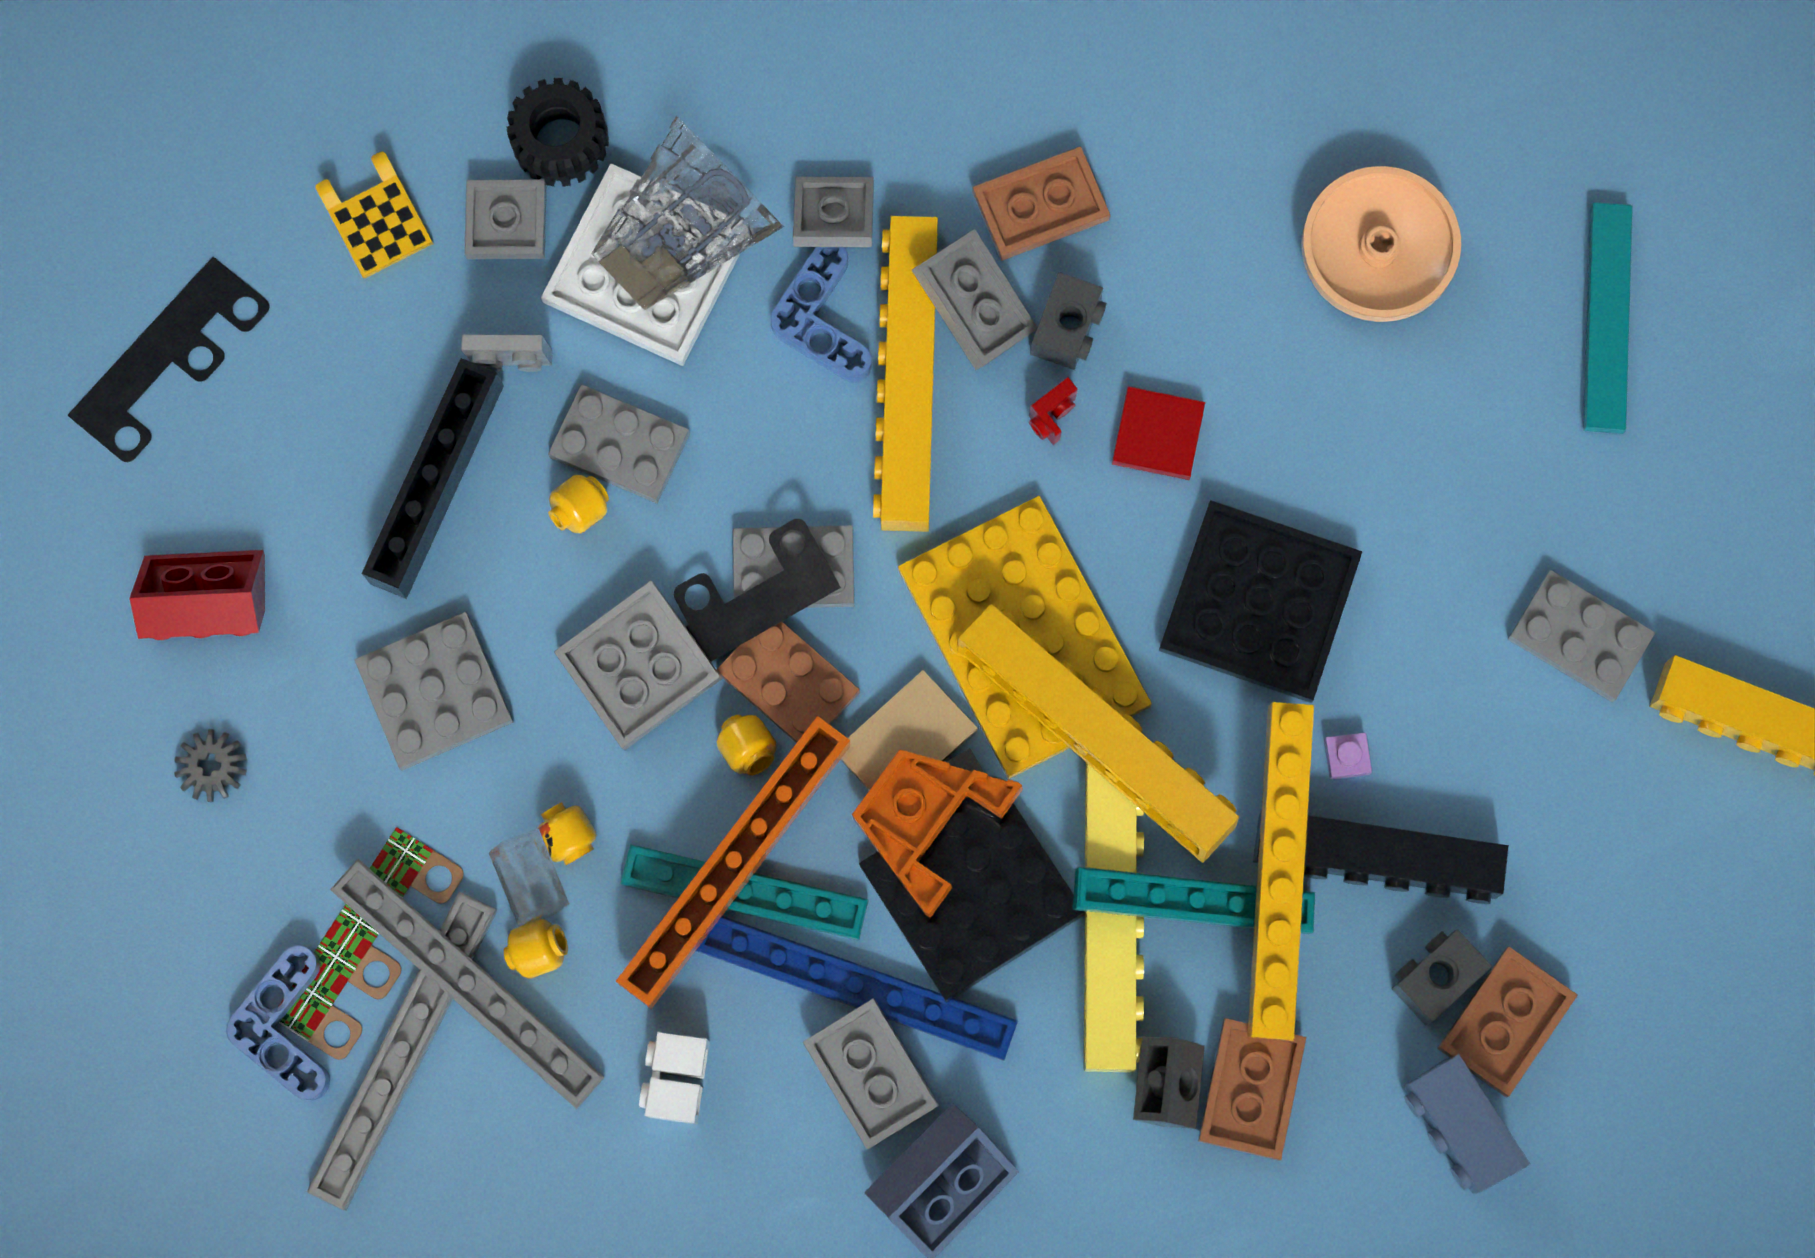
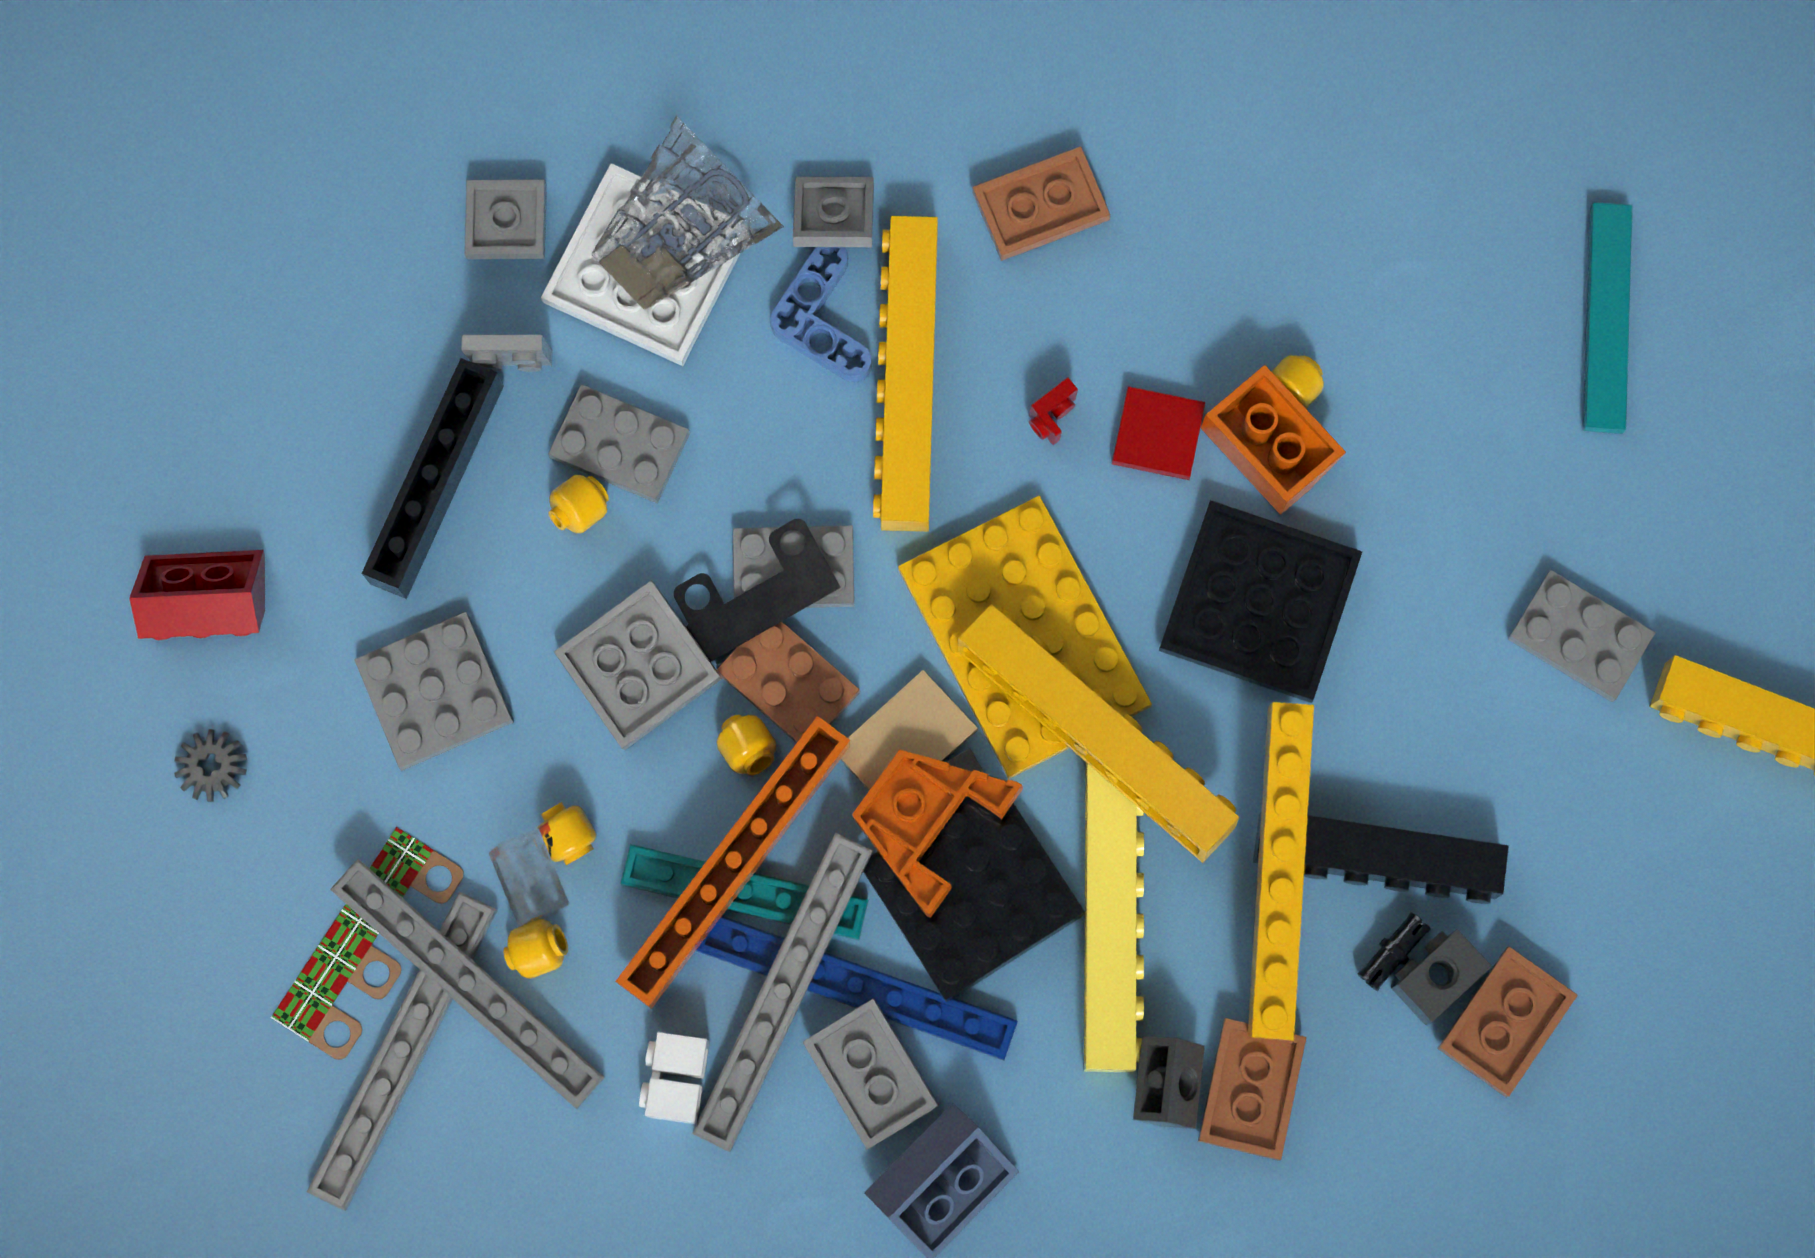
black piece [67,257,270,462] -> none
medium blue beam [226,945,330,1100] -> none
yellow flag [315,151,433,279] -> none
black tyre [506,78,609,187] -> none
light grey plate [912,229,1037,370] -> none
dark grey brick [1030,272,1107,370] -> none
teal tile [1073,867,1315,934] -> none
light nougat dish [1302,166,1461,322] -> none
lavender plate [1324,733,1372,780] -> none
sand blue slope [1404,1054,1530,1193] -> none
none -> light grey tile [692,833,873,1152]
none -> orange slope [1201,365,1346,515]
none -> yellow head [1271,355,1324,409]
none -> black pin [1357,912,1431,991]

